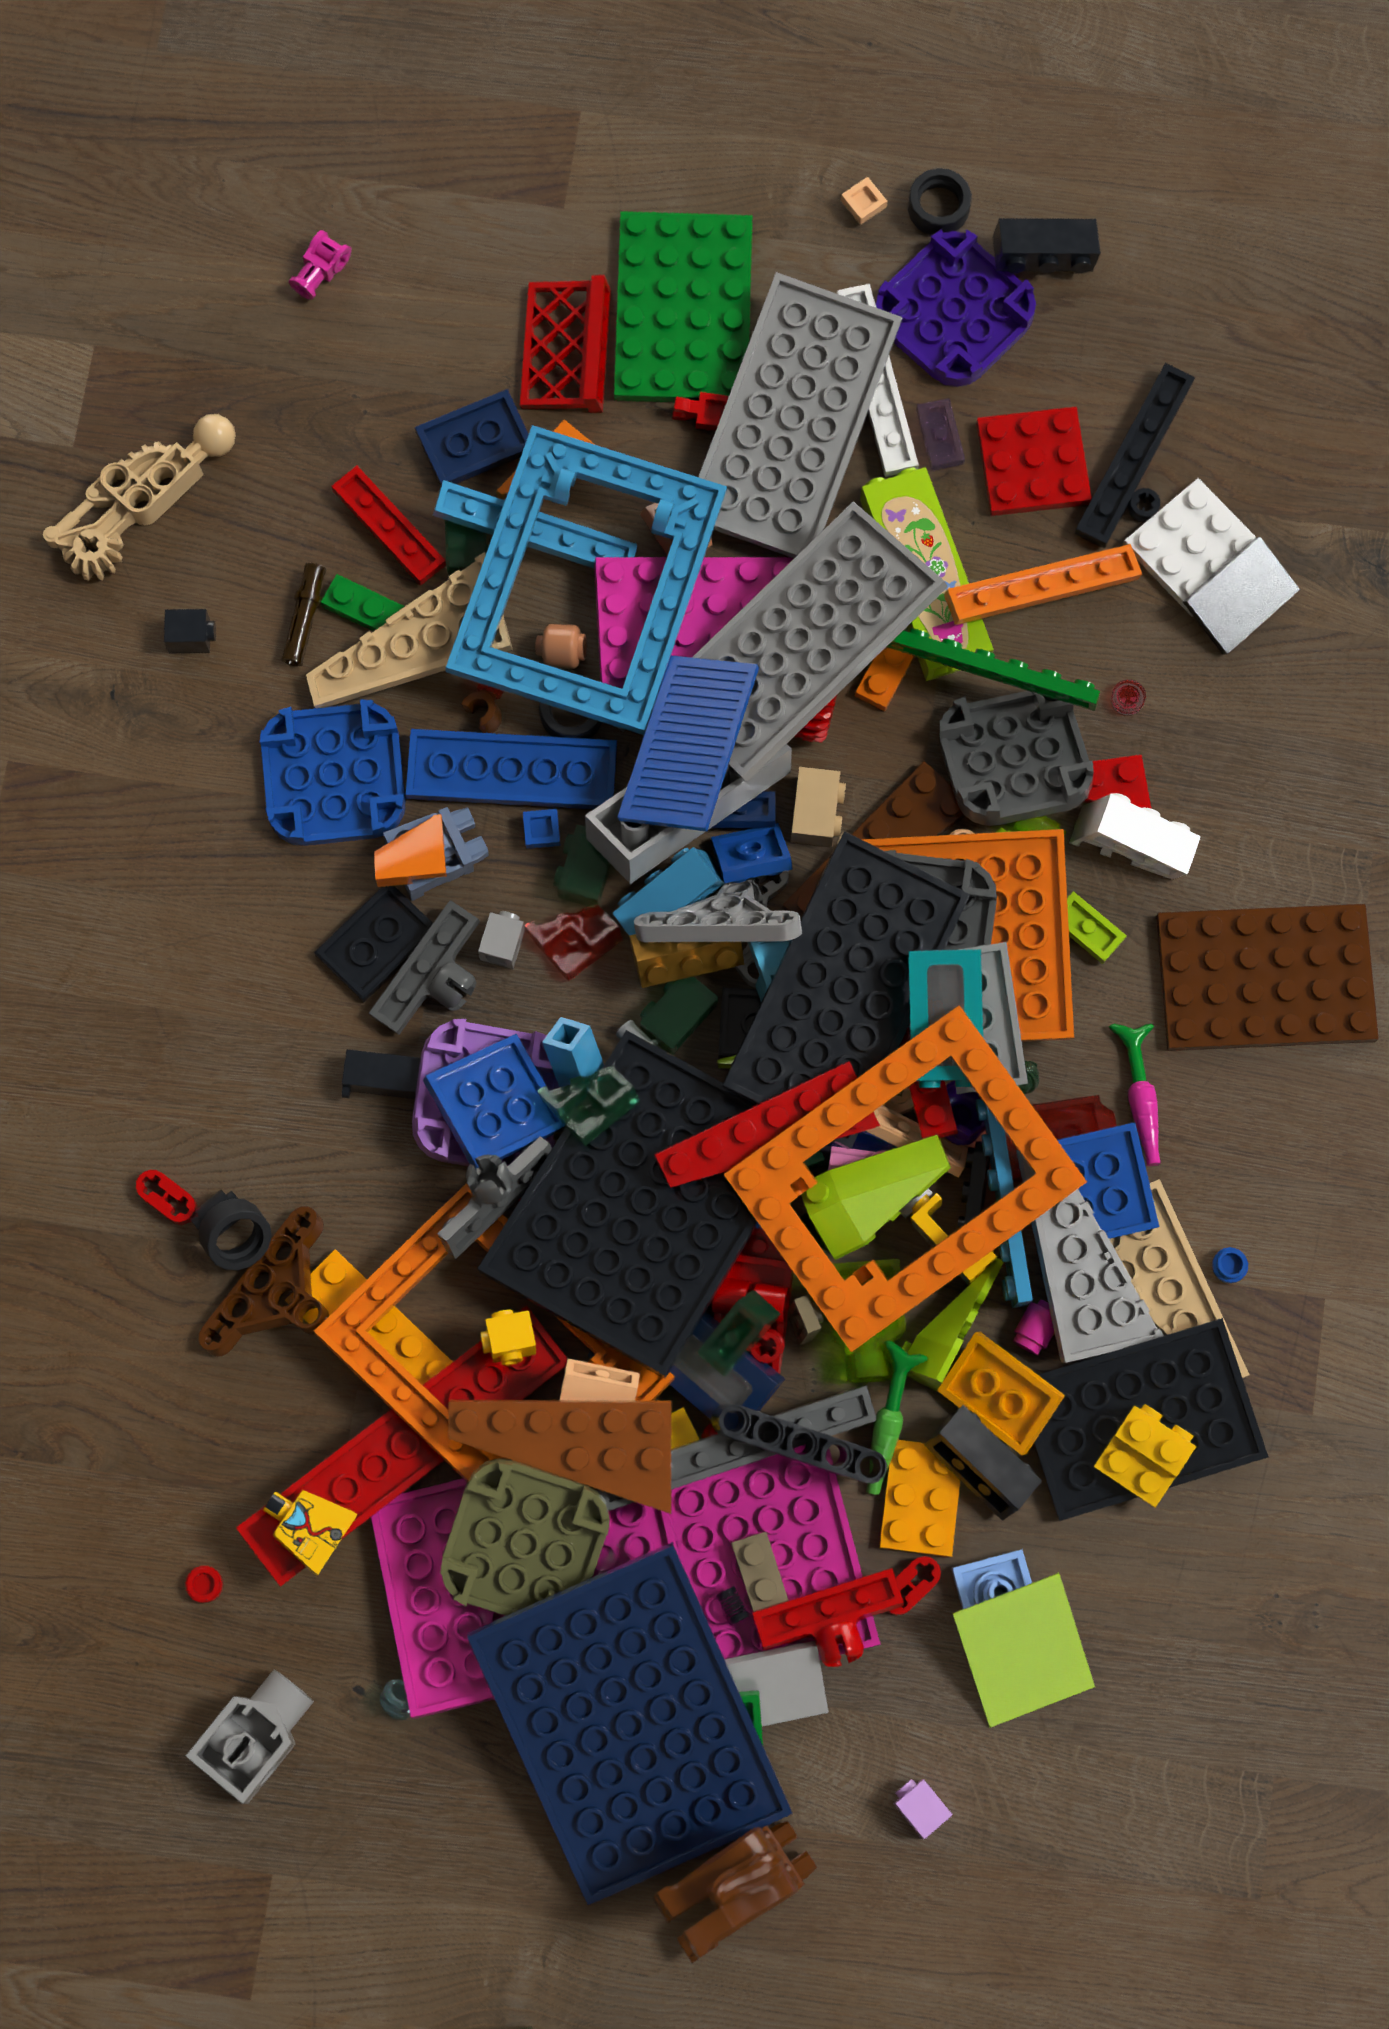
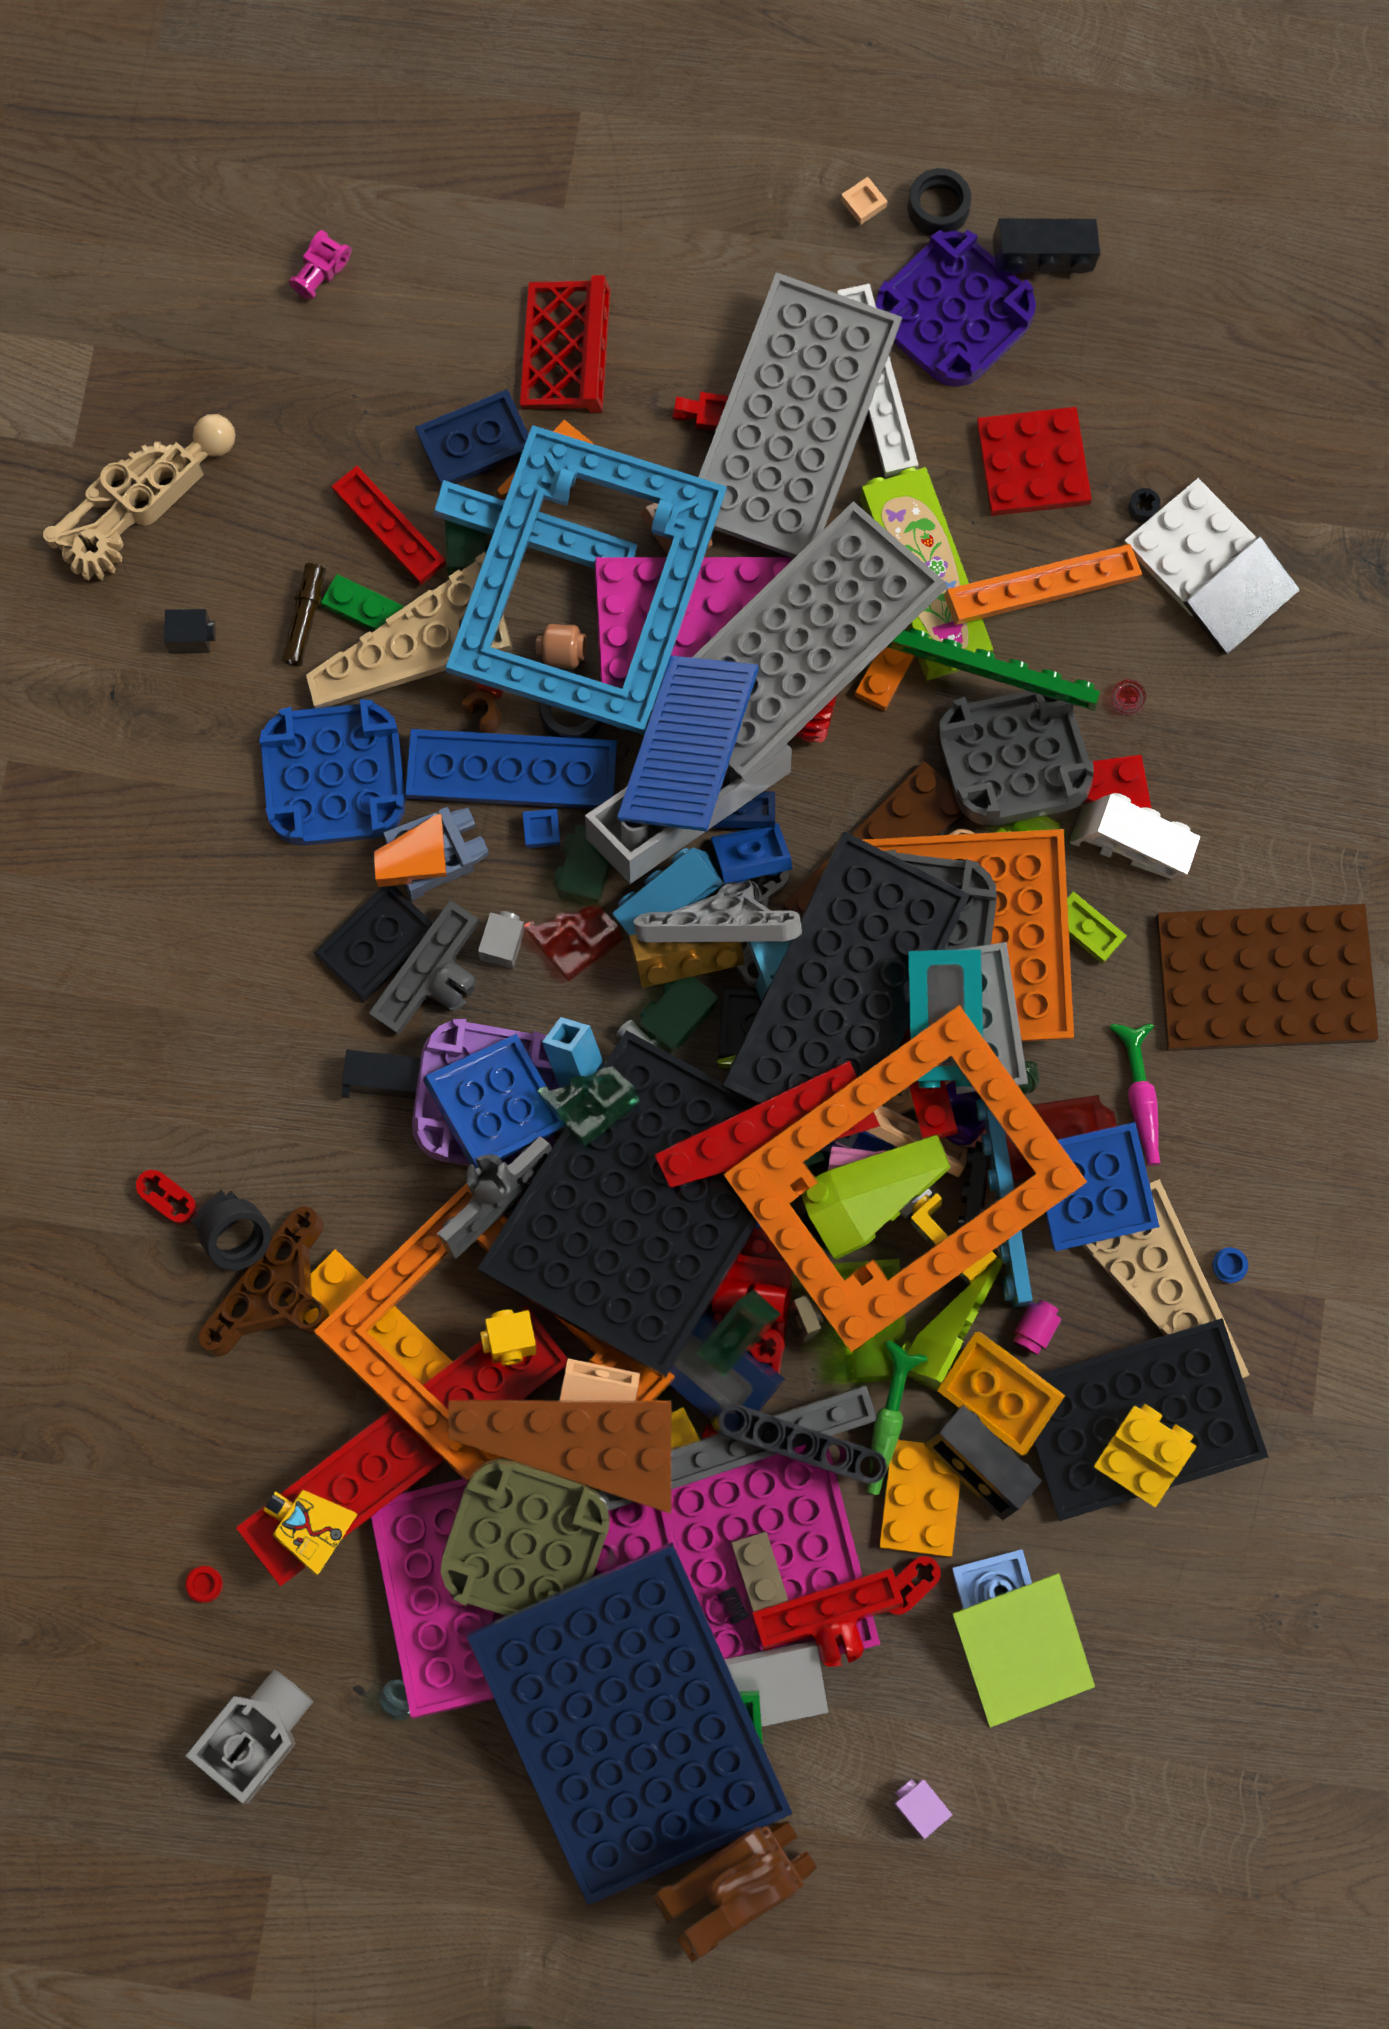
green plate [614,211,753,402] -> none
tan brick [790,767,846,847] -> none
clear purple plate [916,398,965,471] -> none
light grey wing [1016,1150,1164,1363] -> none
black plate [1075,363,1195,548] -> none

